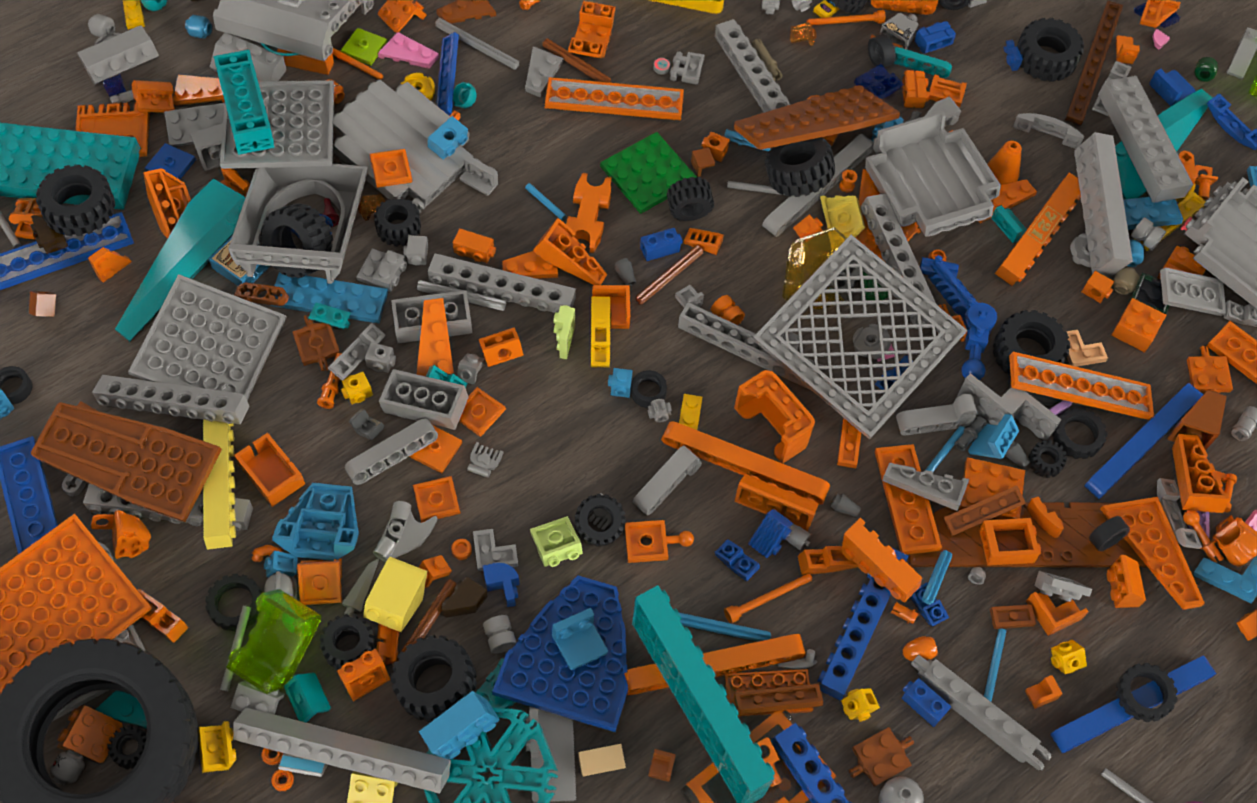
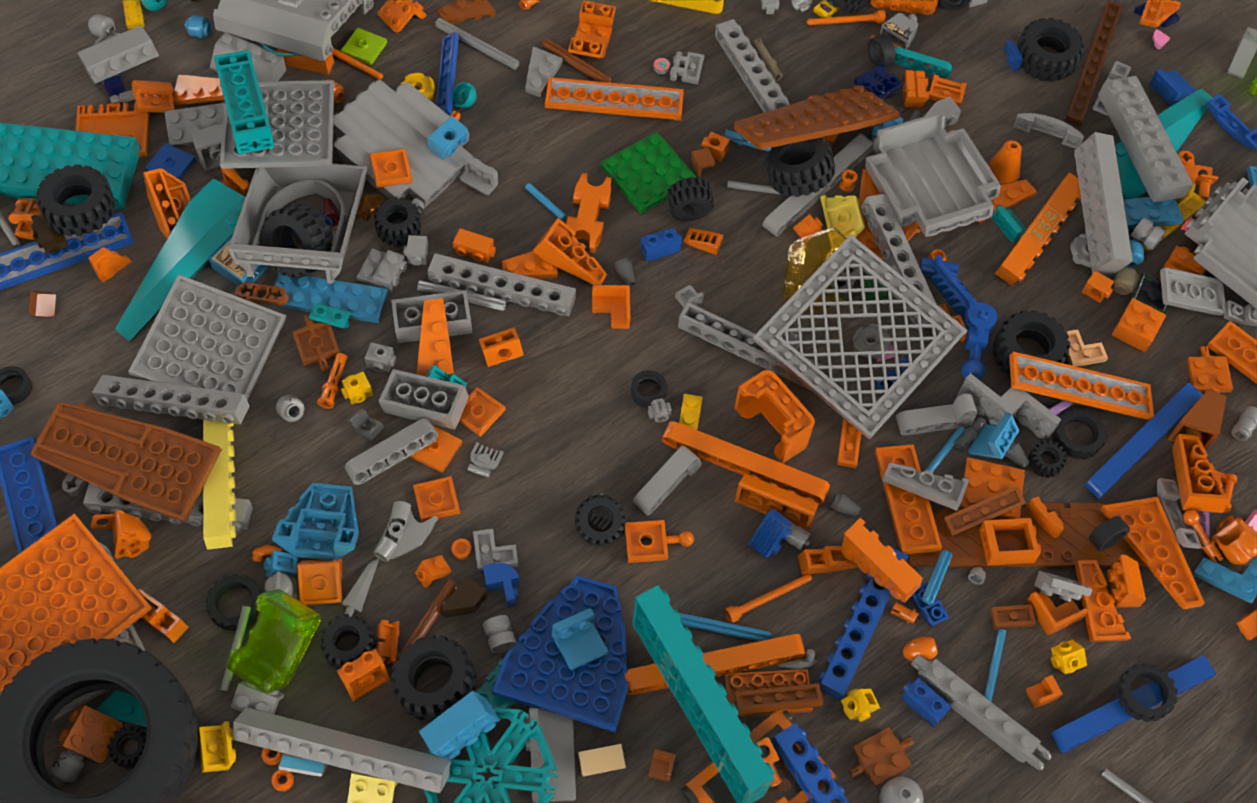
orange piece [234,432,305,507] -> none
teal panel [284,673,331,723] -> none
light grey slope [328,323,386,381] -> none
light yellow slope [363,556,427,632] -> none
bright pink wing [378,32,439,68] -> none
light grey bracket [457,353,485,384] -> none
yellowish green plate [530,516,583,567] -> none
yellowish green plate [553,305,575,359] -> none
yellow slope [591,296,610,368] -> none
dark azure brick [608,368,633,398] -> none
dark orange axle [635,245,703,305] -> none
orange wheel [710,295,745,325] -> none
blue slope [715,539,760,581] -> none
clear orange bracket [790,22,817,46] -> none
blue brick [915,21,956,54] -> none
orange bracket [1116,35,1140,64] -> none
dark green head [1194,57,1218,82] -> none
none -> light grey head [276,395,305,422]
none -> orange wing [1074,560,1131,642]

